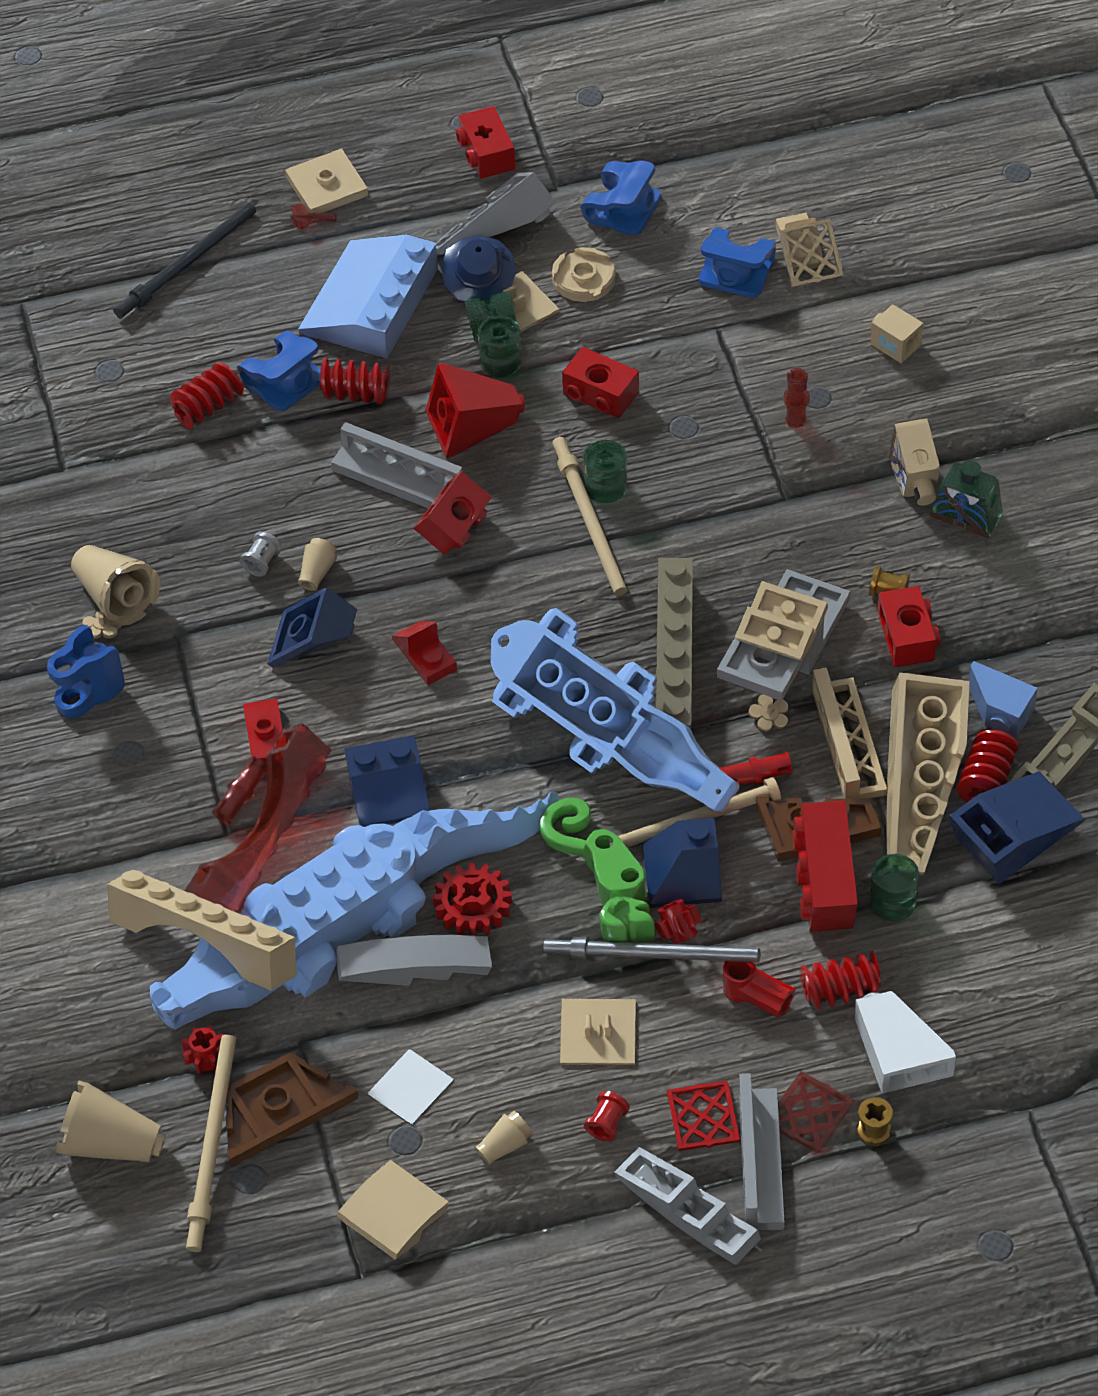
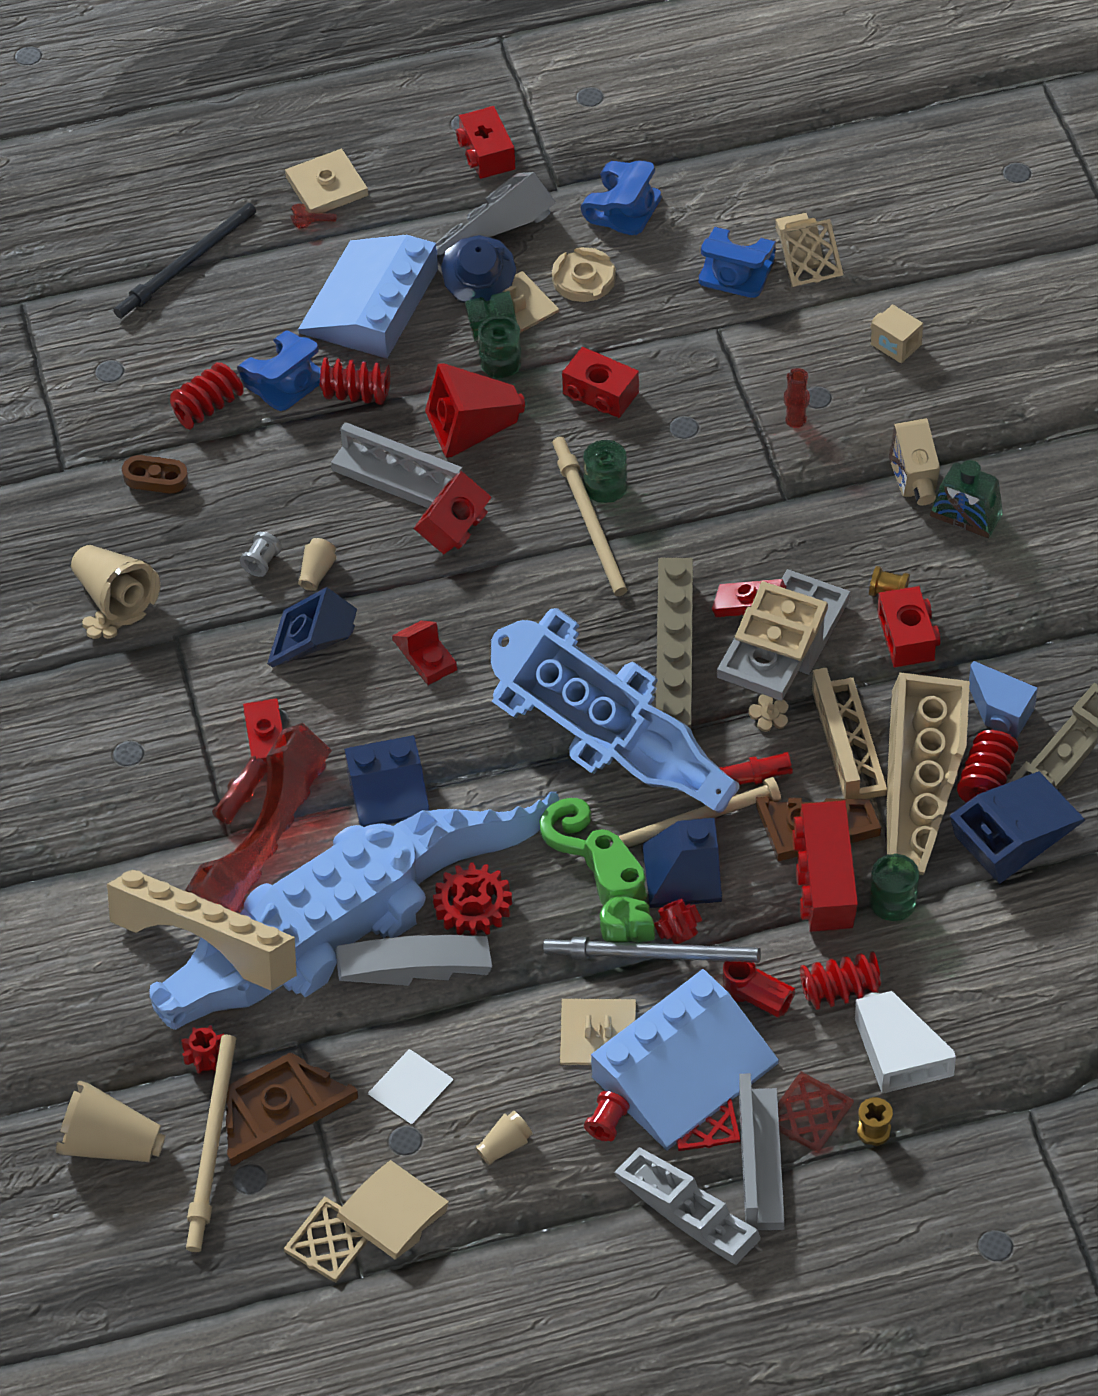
blue piece [47,625,125,718] -> none
none -> reddish brown plate [122,455,189,493]
none -> tan window [284,1196,369,1283]
none -> light blue slope [591,969,779,1151]
none -> plate [712,579,786,617]

